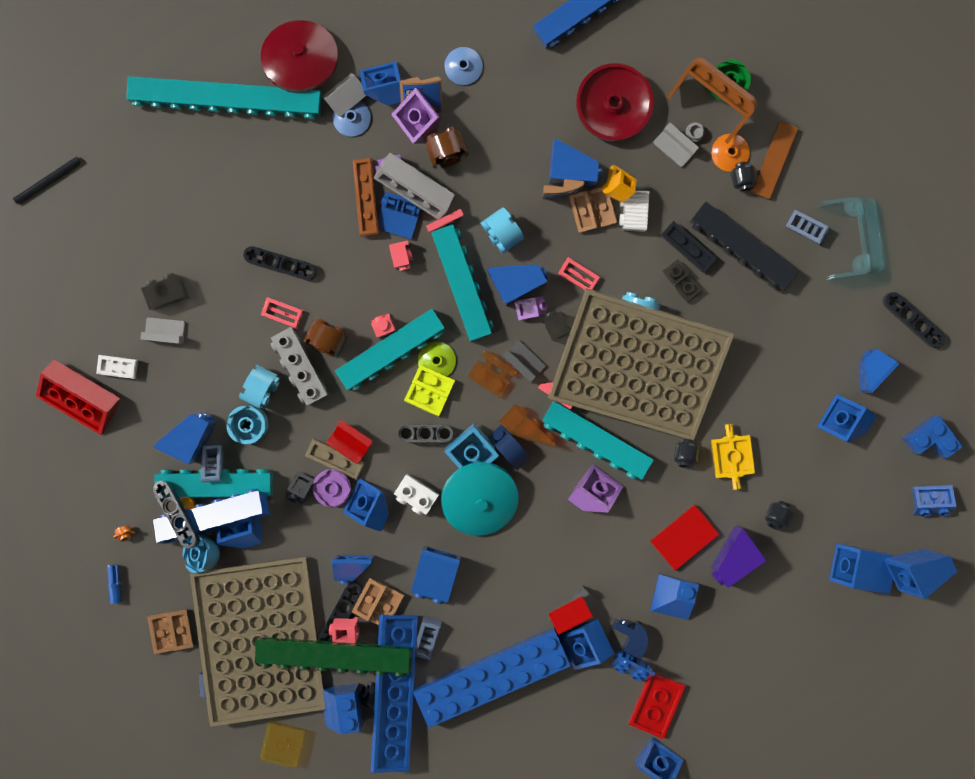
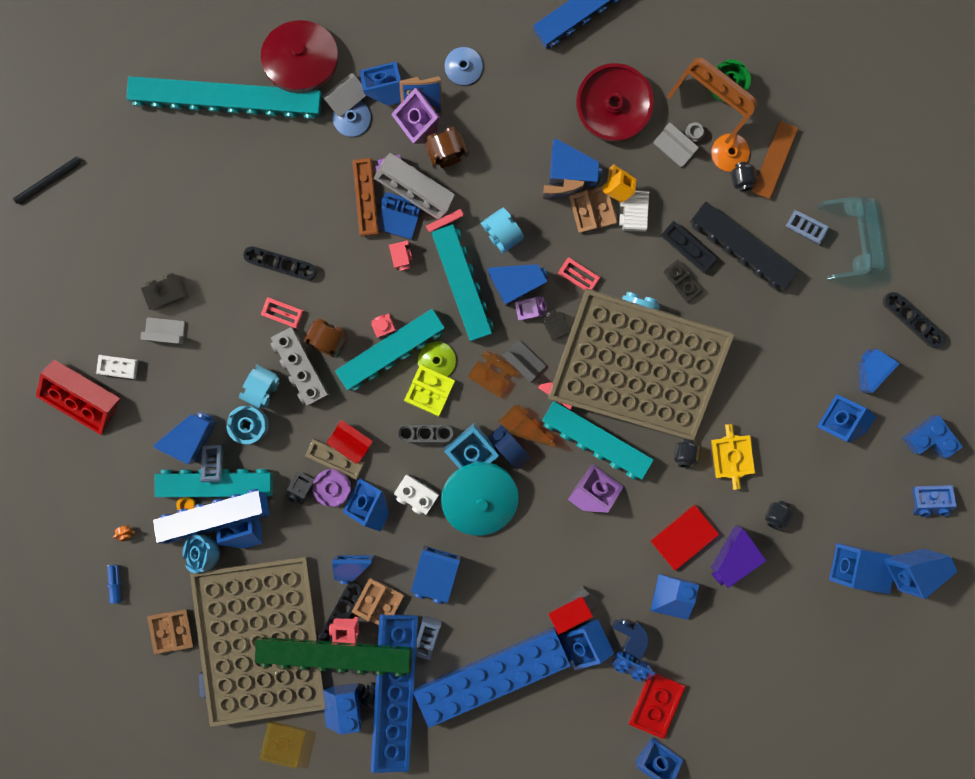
black beam [153,481,200,548] -> none

